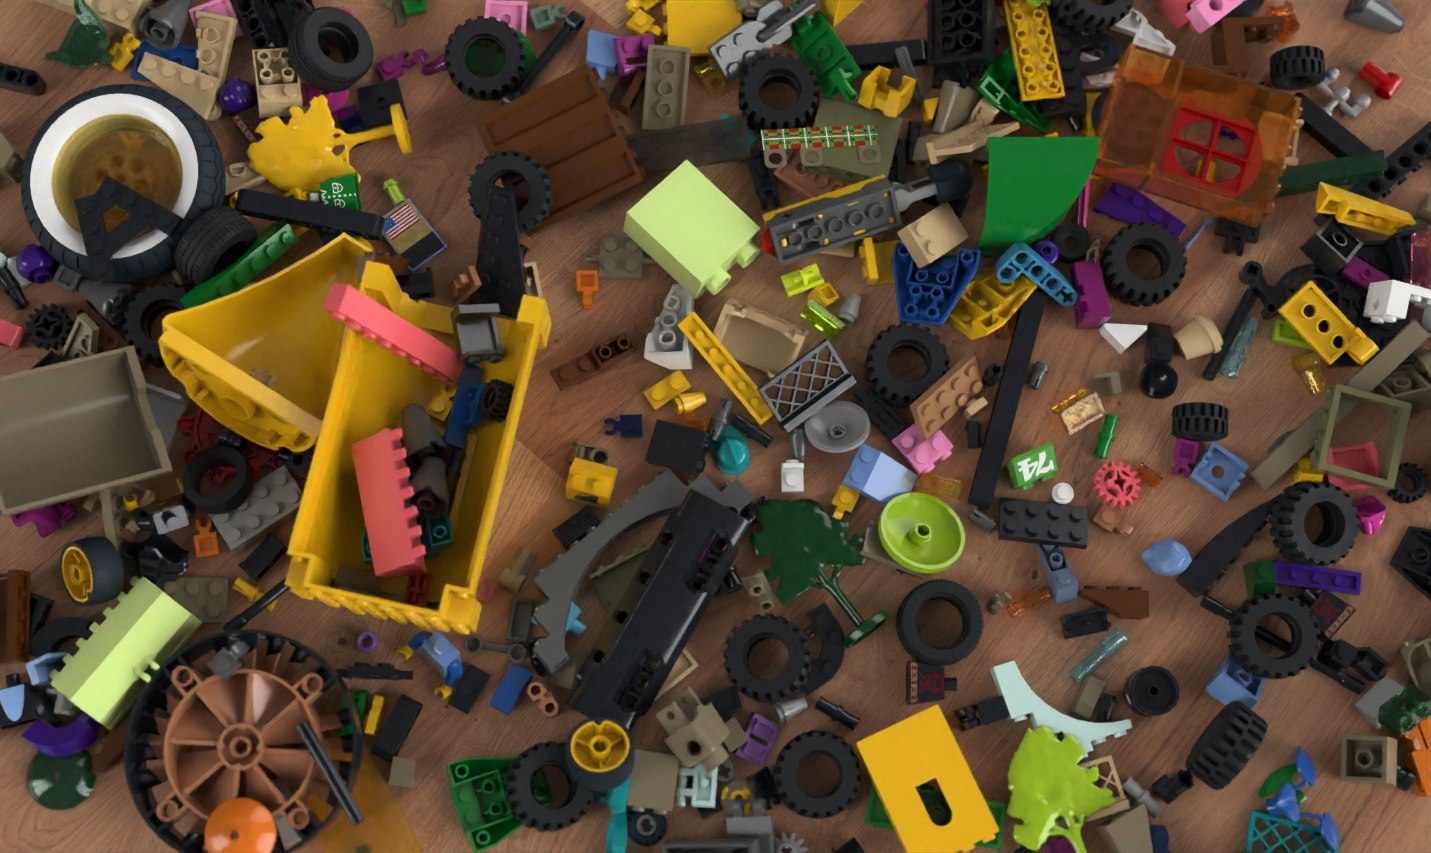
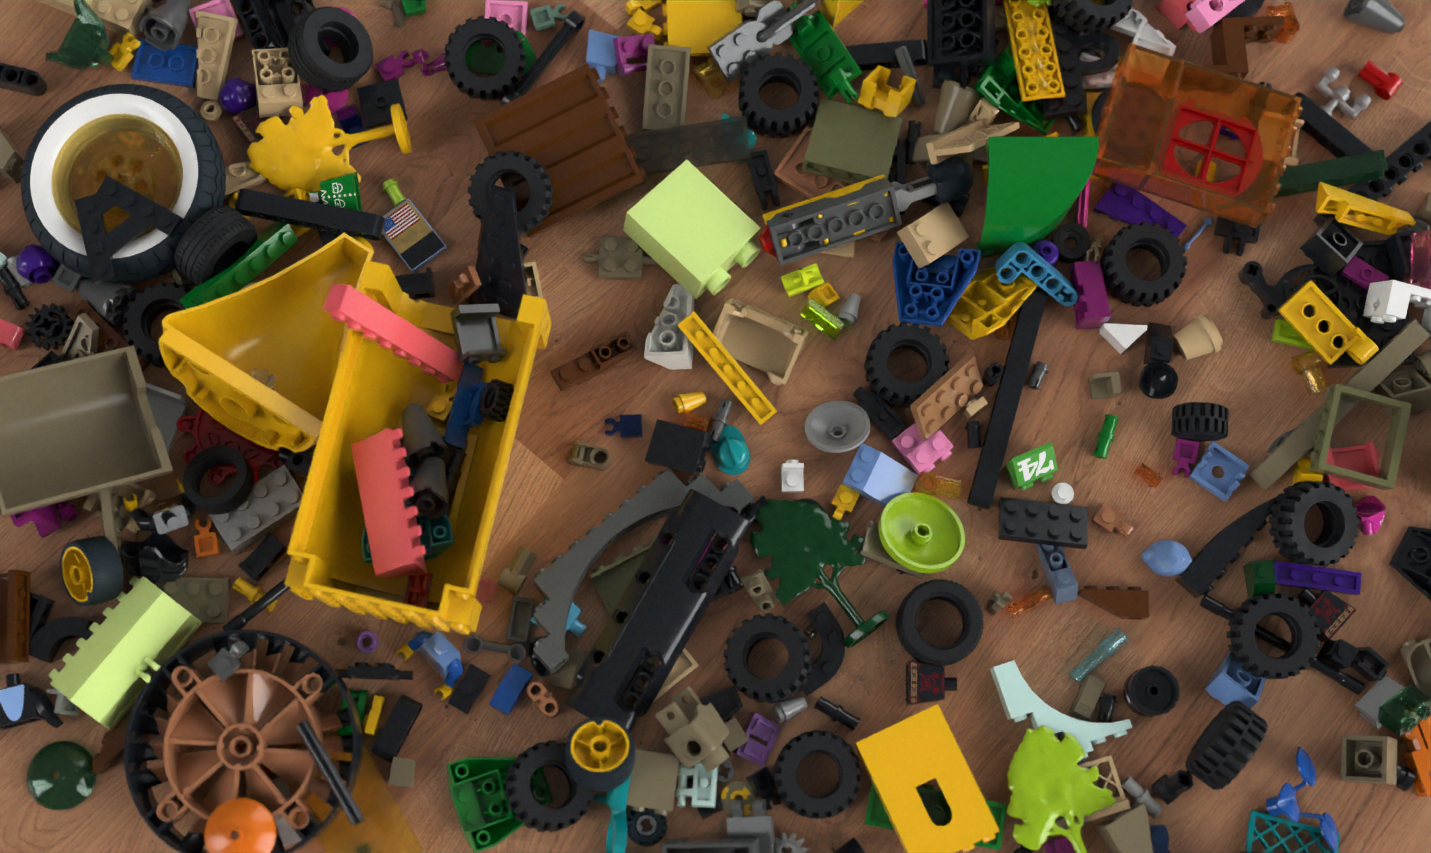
dark purple arch [21,712,102,757] -> none
medium blue panel [25,652,75,686] -> none
tan wing [137,52,223,120] -> none
black wheel [218,427,248,453] -> none
dark tan panel [333,565,383,599] -> none
reddish brown slope [356,251,411,283] -> none
black hinge [552,505,601,550] -> none
yellow slope [566,457,618,510] -> none
orange plate [576,270,599,309] -> none
reddish brown panel [607,69,646,116] -> none
yellow plate [643,369,691,412] -> none
black pin [731,413,774,449] -> none
fence [757,339,857,433] -> none
piece [761,125,881,168] -> none
dark grey cone [788,429,808,461] -> none
yellow bracket [859,237,902,286] -> none
yellow slope [921,97,939,127] -> none
black wheel [953,704,982,732] -> none
dark grey pin [968,507,997,534] -> none
black panel [975,695,1010,725] -> none
clear yellow bracket [1052,388,1106,435] -> none
black hinge [1060,606,1111,639] -> none
coral gear [1092,461,1141,509] -> none
black axle [1202,288,1258,381] -> none
clear light blue pin [1219,317,1260,379] -> none
green piece [1258,764,1307,805] -> none
black tyre [1270,45,1325,90] -> none
black tyre [1387,462,1429,504] -> none

